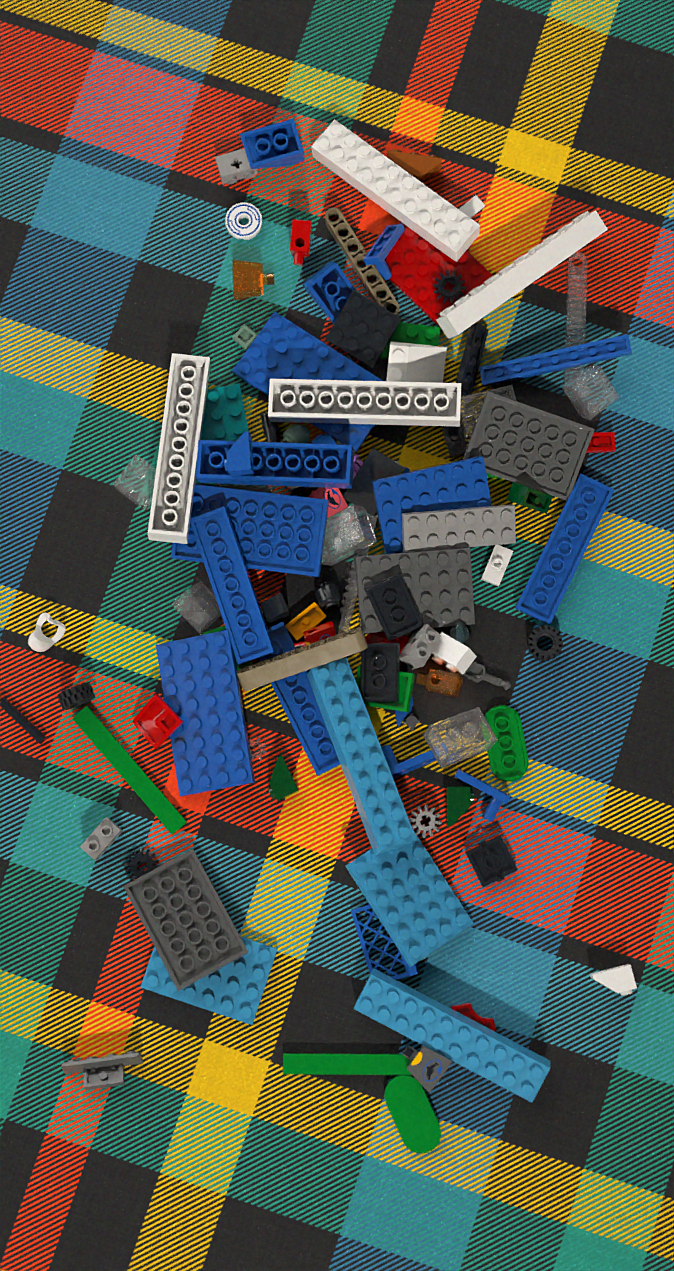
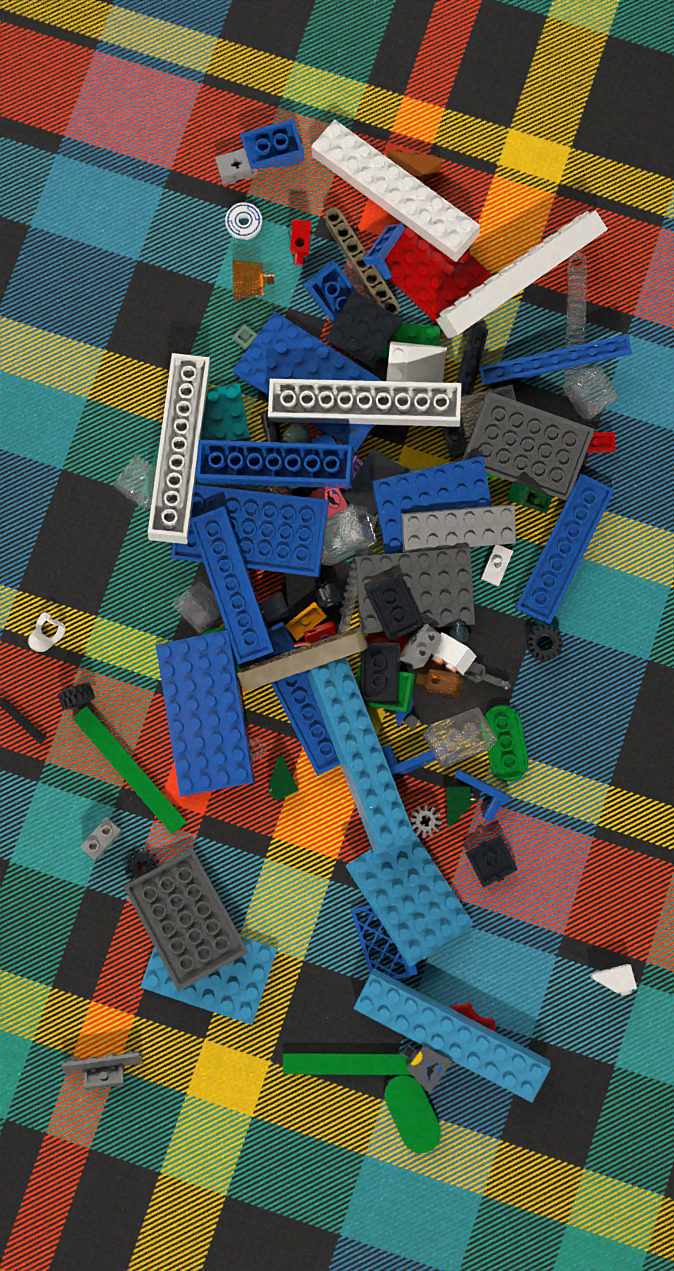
red plate [133,694,184,749] -> none
blue slope [224,431,254,476] -> none
black gear [433,270,466,303] -> none
white sticker [459,196,485,218] -> none

